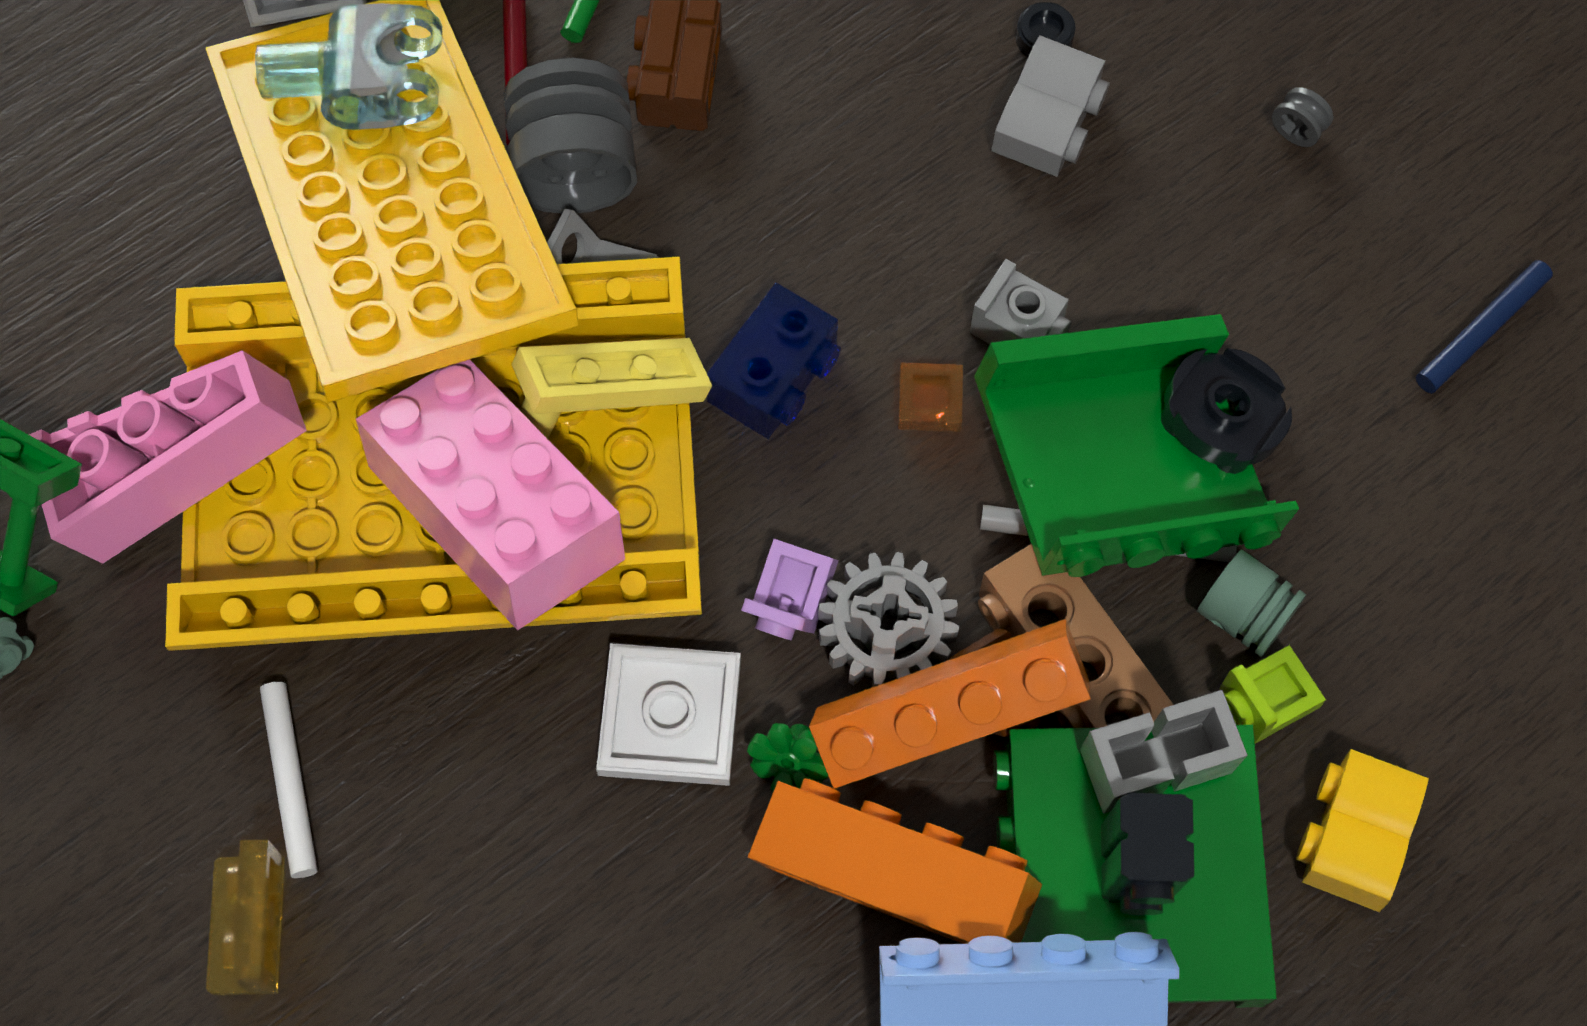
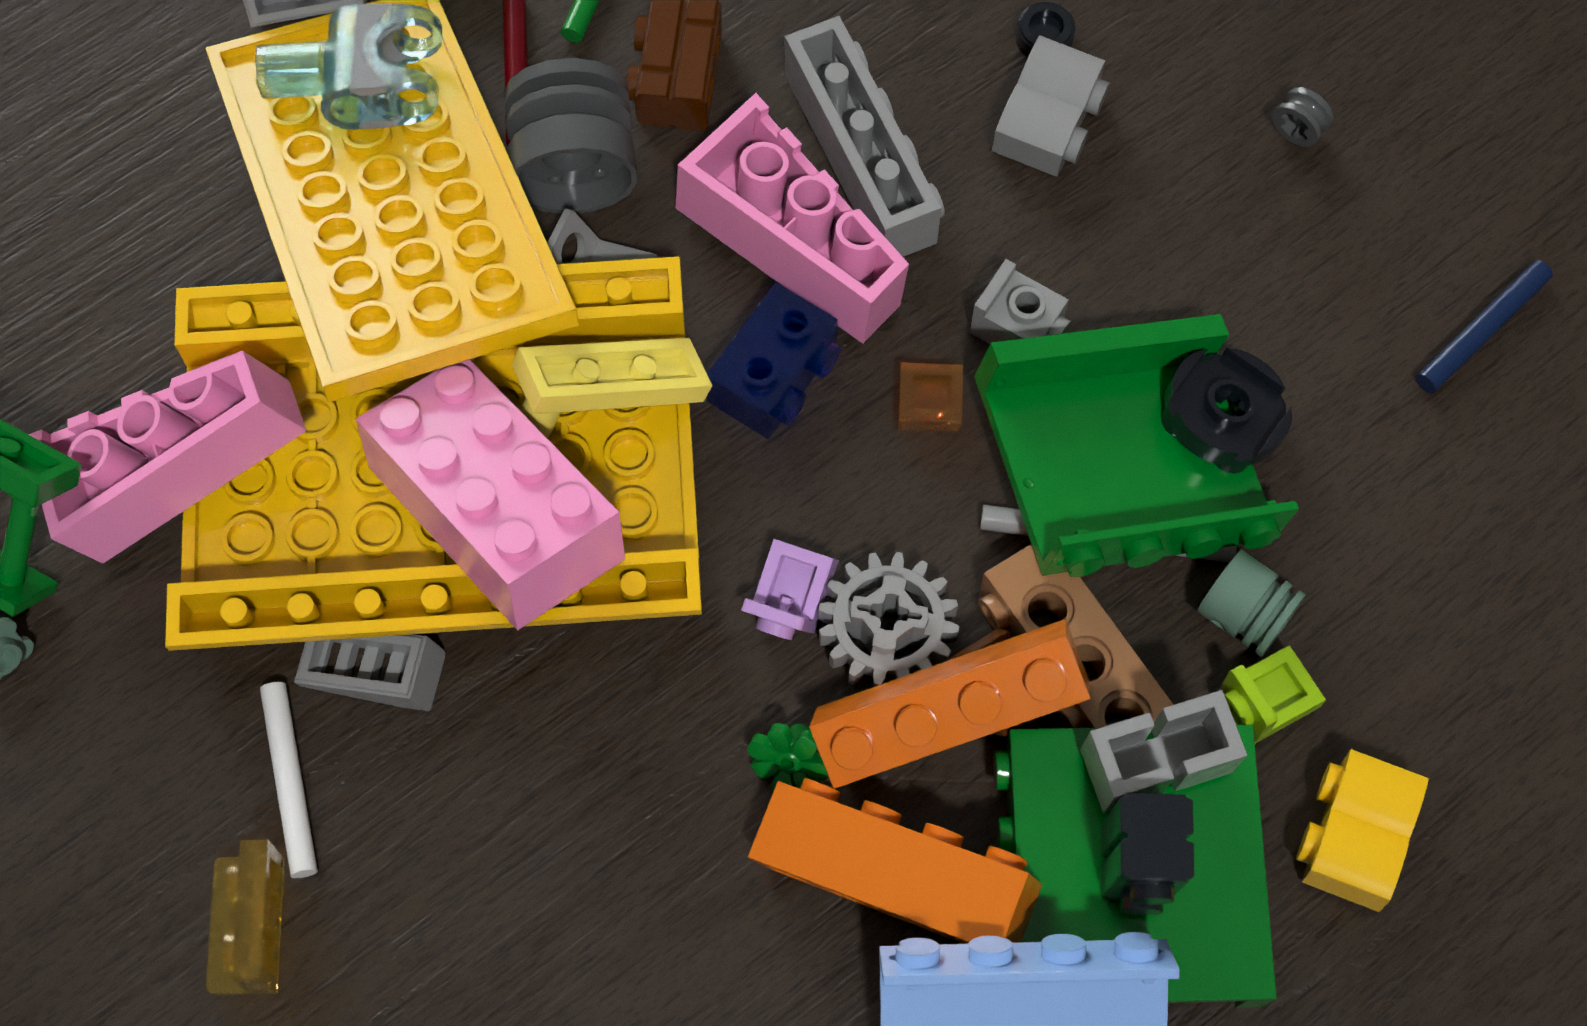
white plate [596,643,741,786] -> none
none -> light grey slope [294,634,445,711]
none -> bright pink wedge [675,93,909,344]
none -> light grey brick [784,16,945,257]

